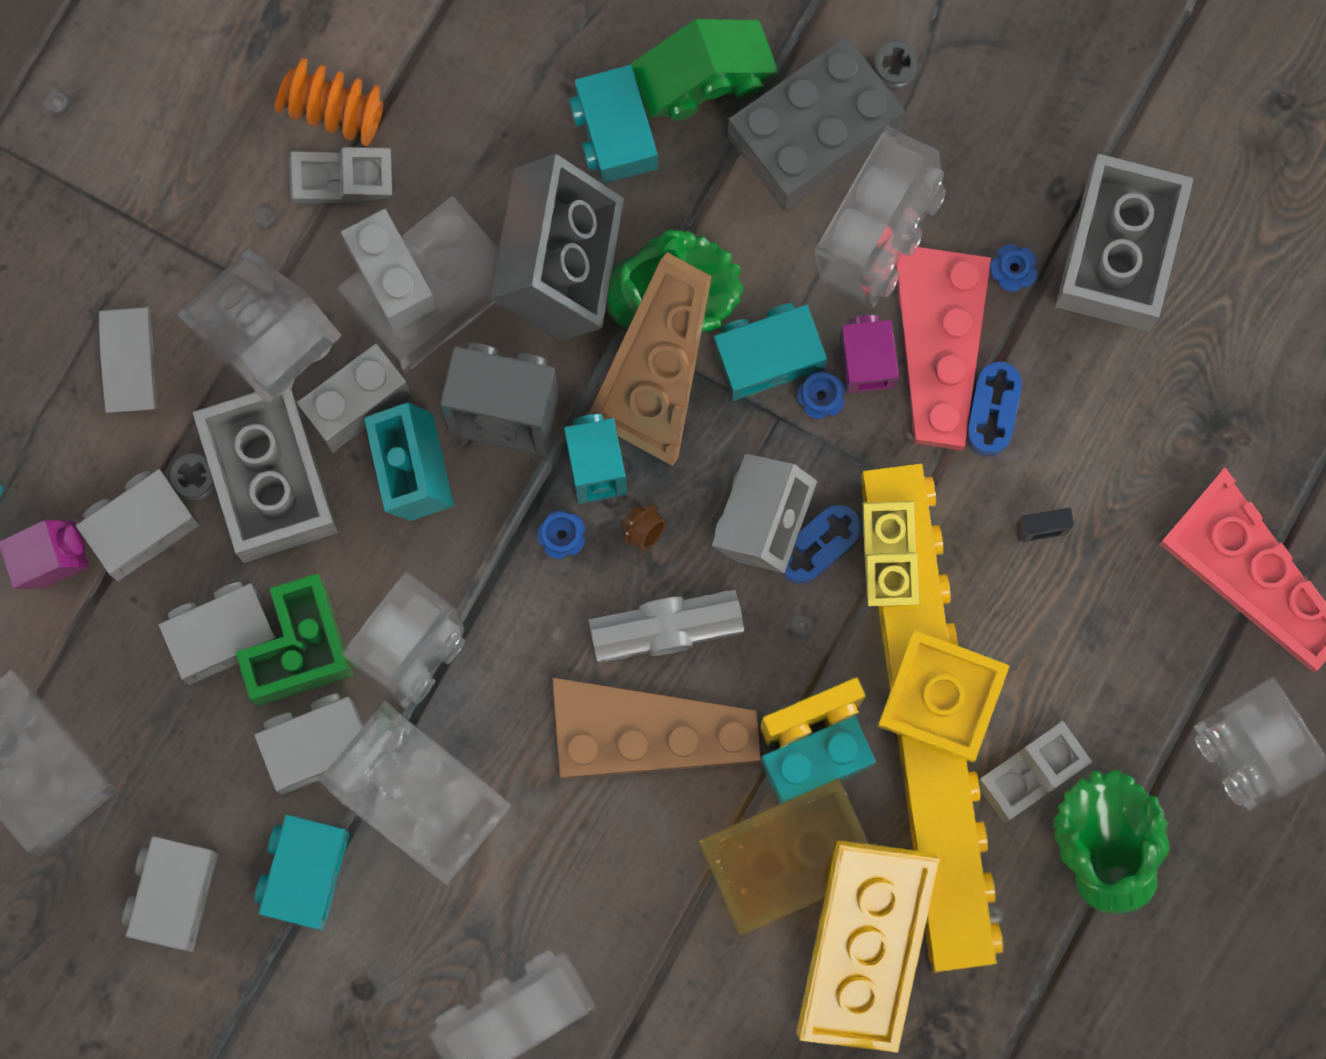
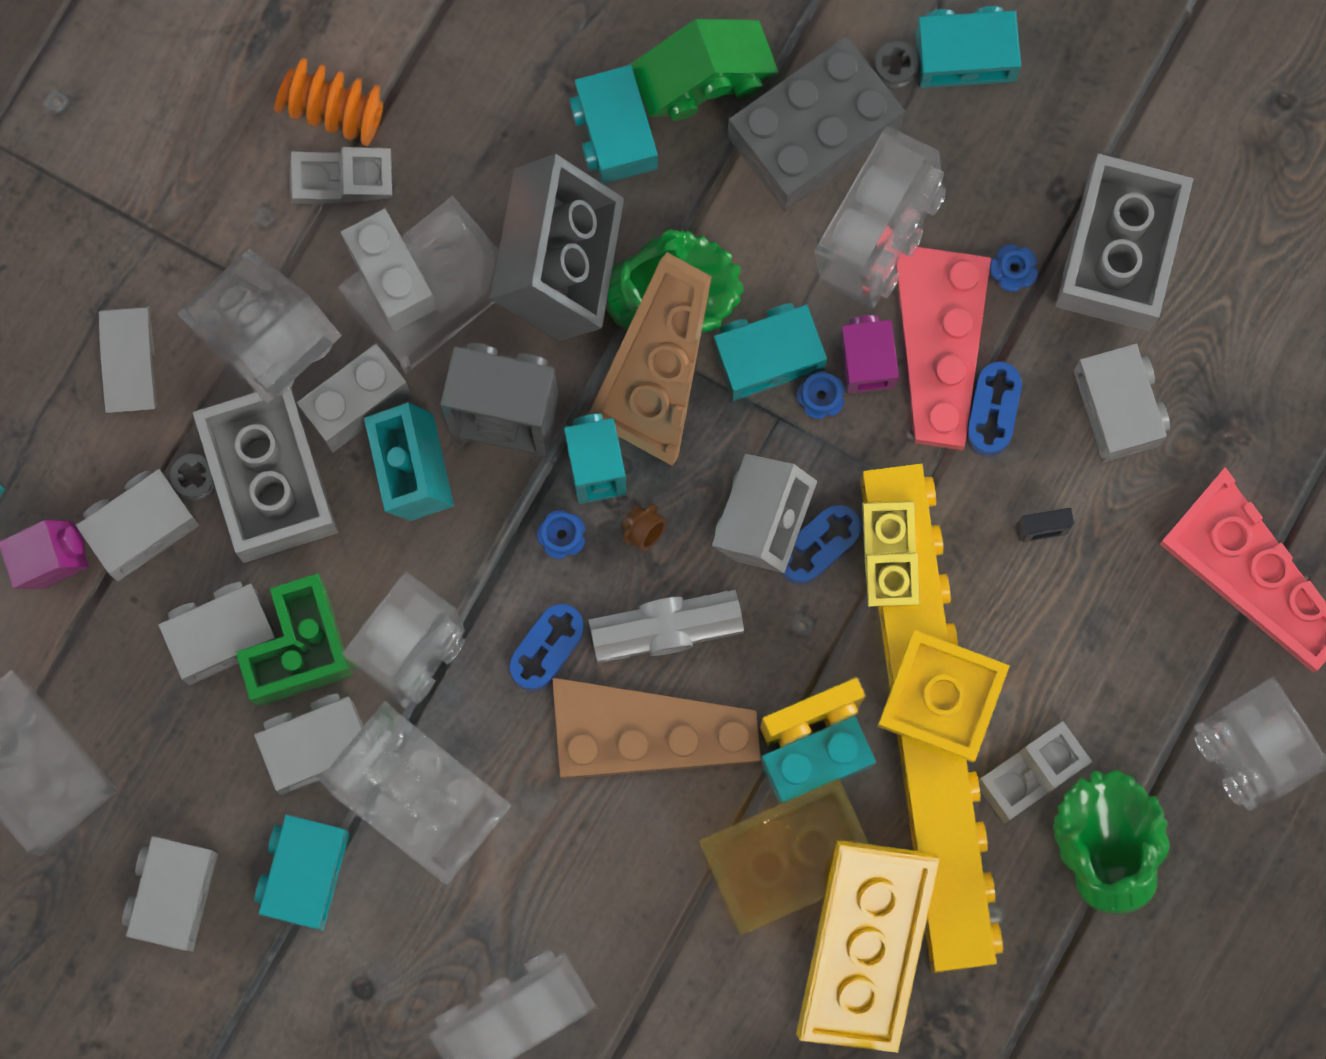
none -> blue beam [510,604,584,691]
none -> teal brick [915,6,1021,88]
none -> light grey brick [1073,343,1170,463]

